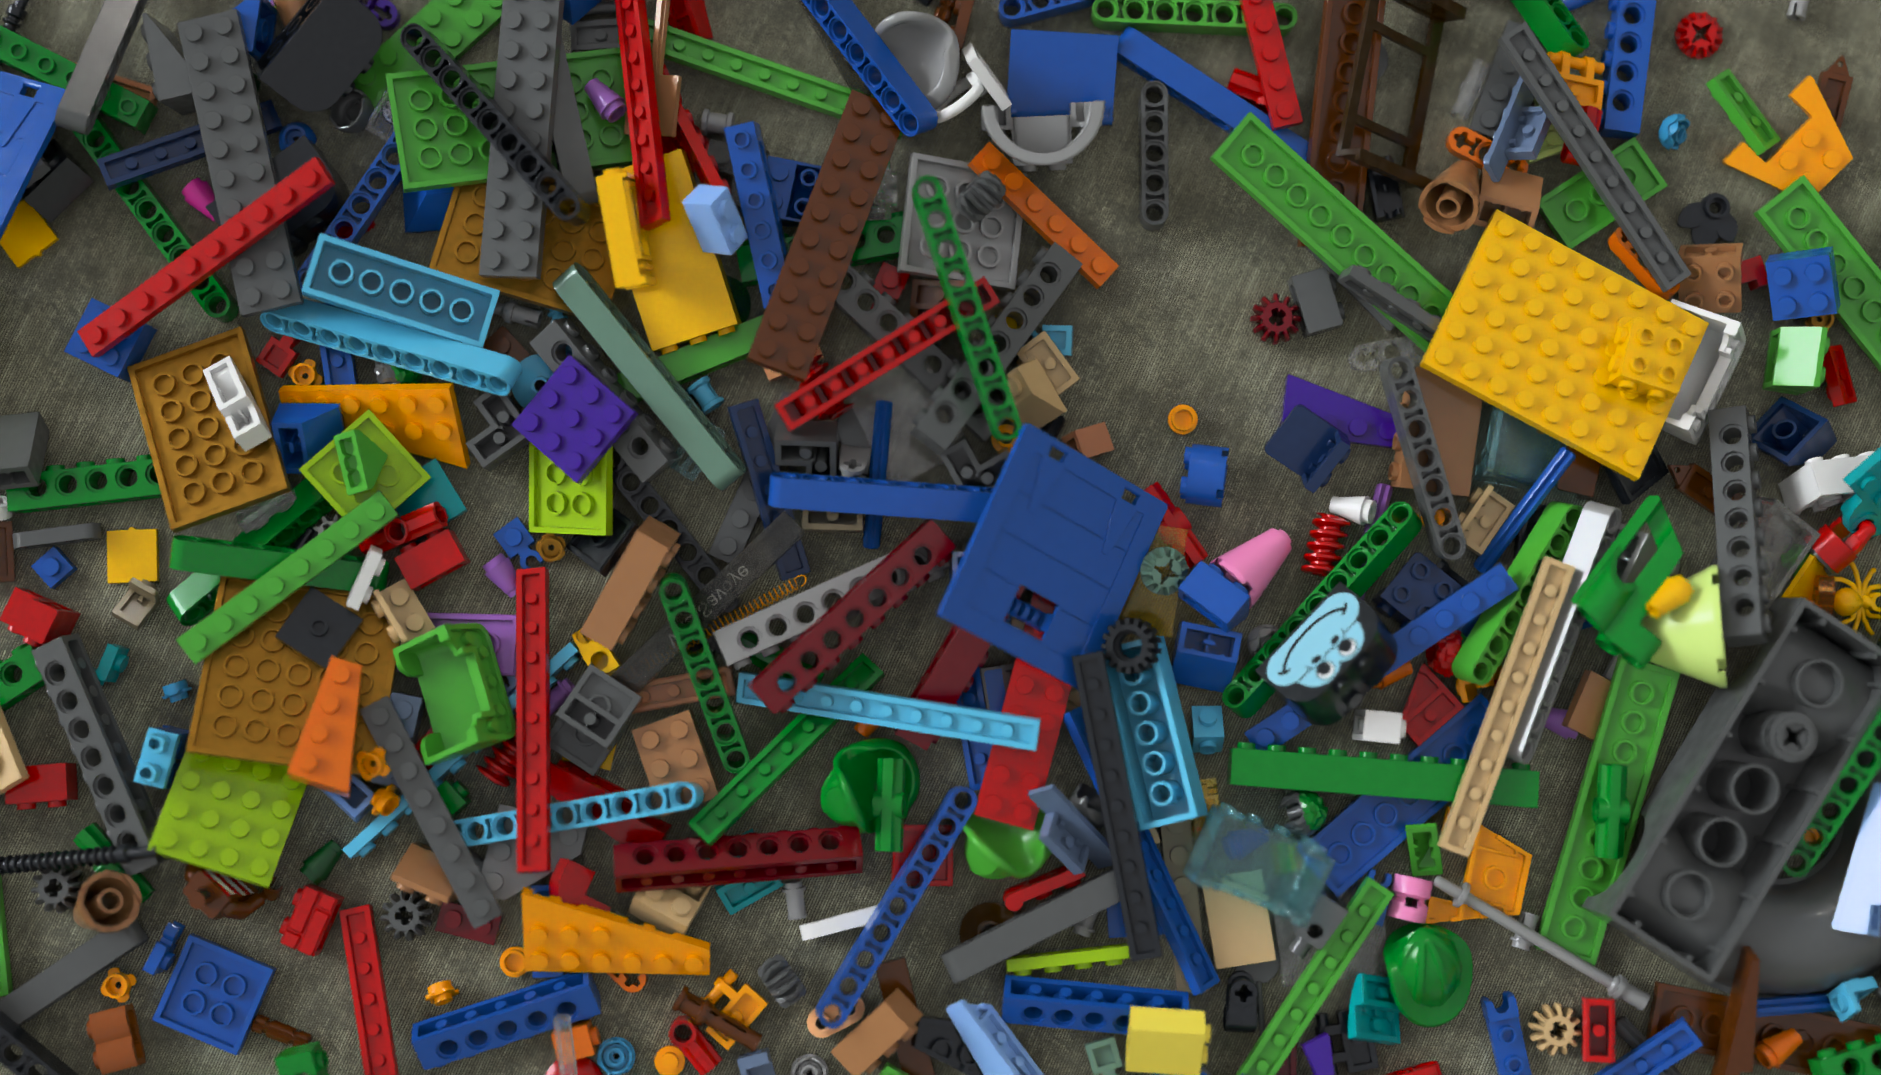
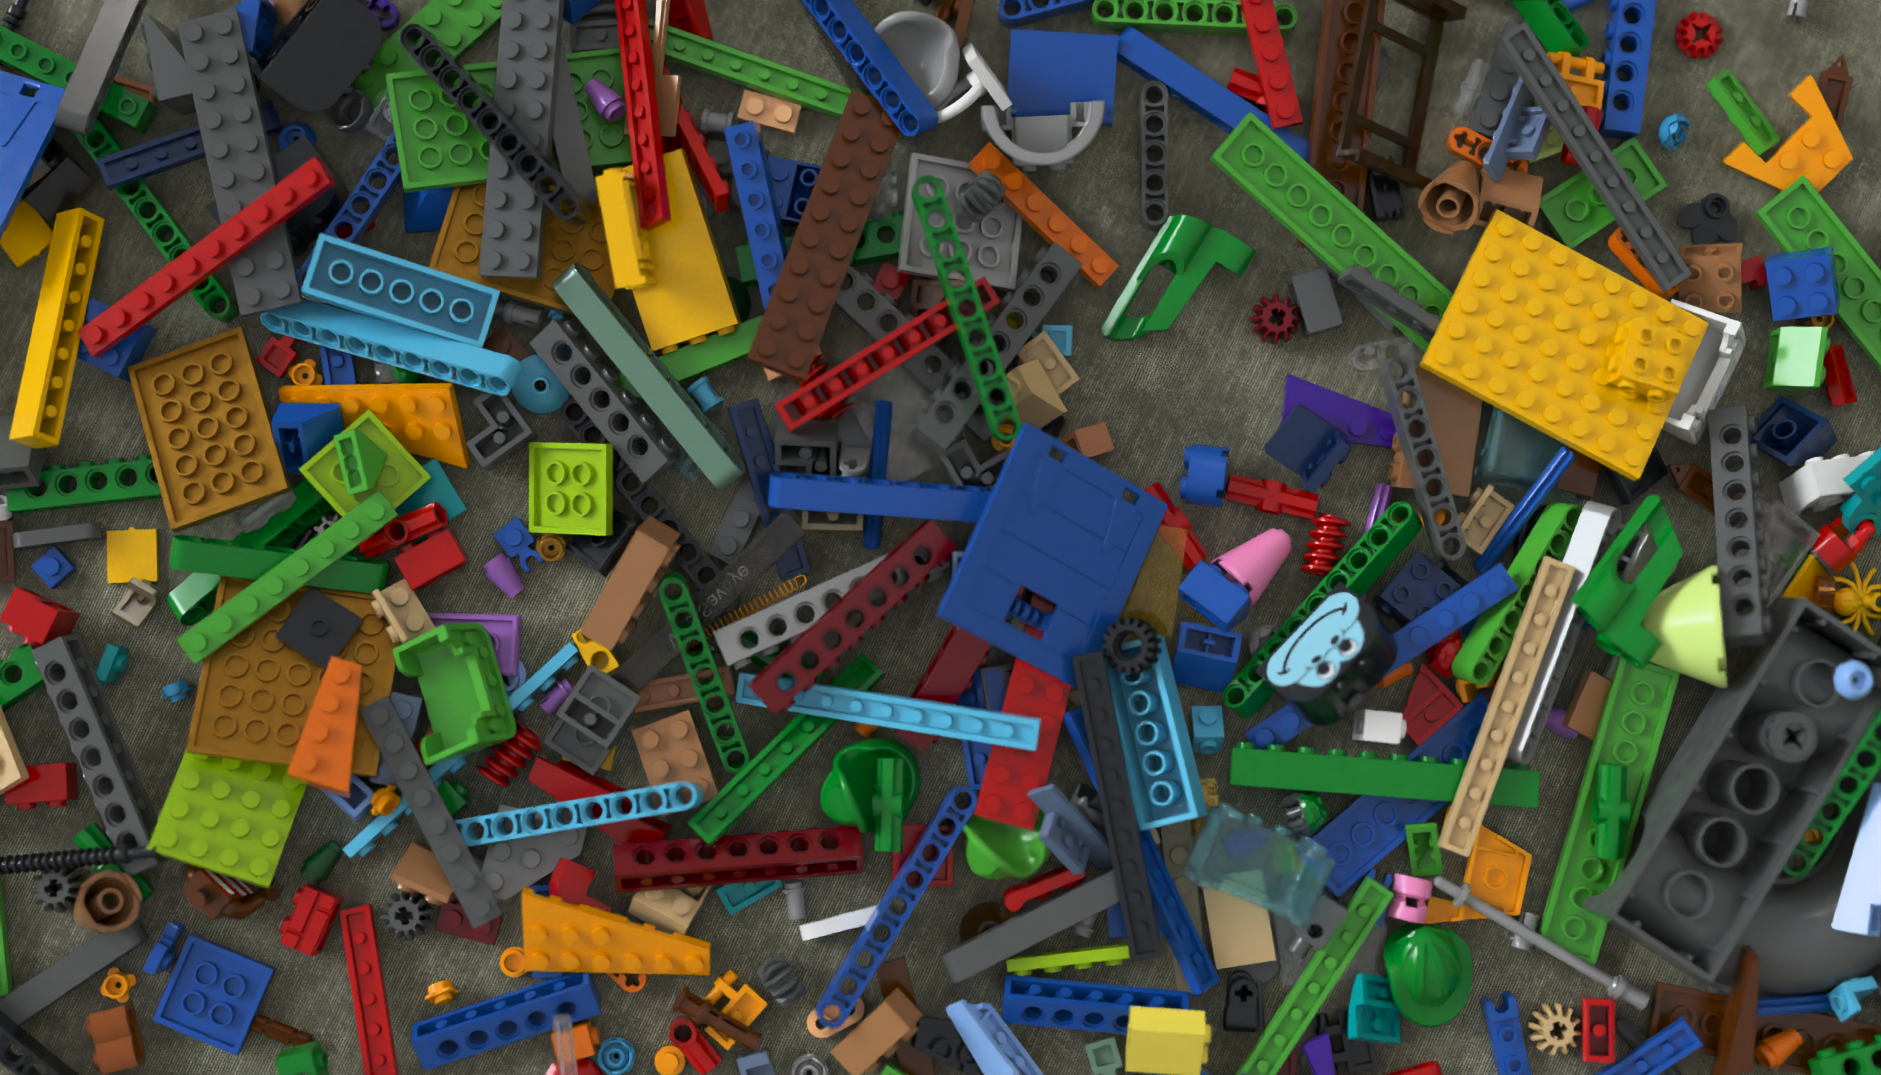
medium azure hips [133,725,190,789] -> none
dark pink cone [181,177,216,222] -> none
white slope [203,355,272,452] -> none
white plate [346,545,386,610] -> none
light orange plate [356,747,390,781] -> none
dark purple plate [512,354,638,484] -> none
red plate [516,567,551,874] -> none
light blue brick [682,184,748,255] -> none
sand green gear [1140,547,1189,596] -> none
light orange plate [1168,405,1198,435] -> none
white cone [1329,496,1377,526] -> none
yellow cone [1645,575,1693,618] -> none
none -> yellow brick [9,208,105,449]
none -> light nougat plate [737,89,802,135]
none -> green panel [1101,214,1256,341]
none -> red piece [1224,474,1319,520]
none -> light blue plate [1833,660,1874,700]

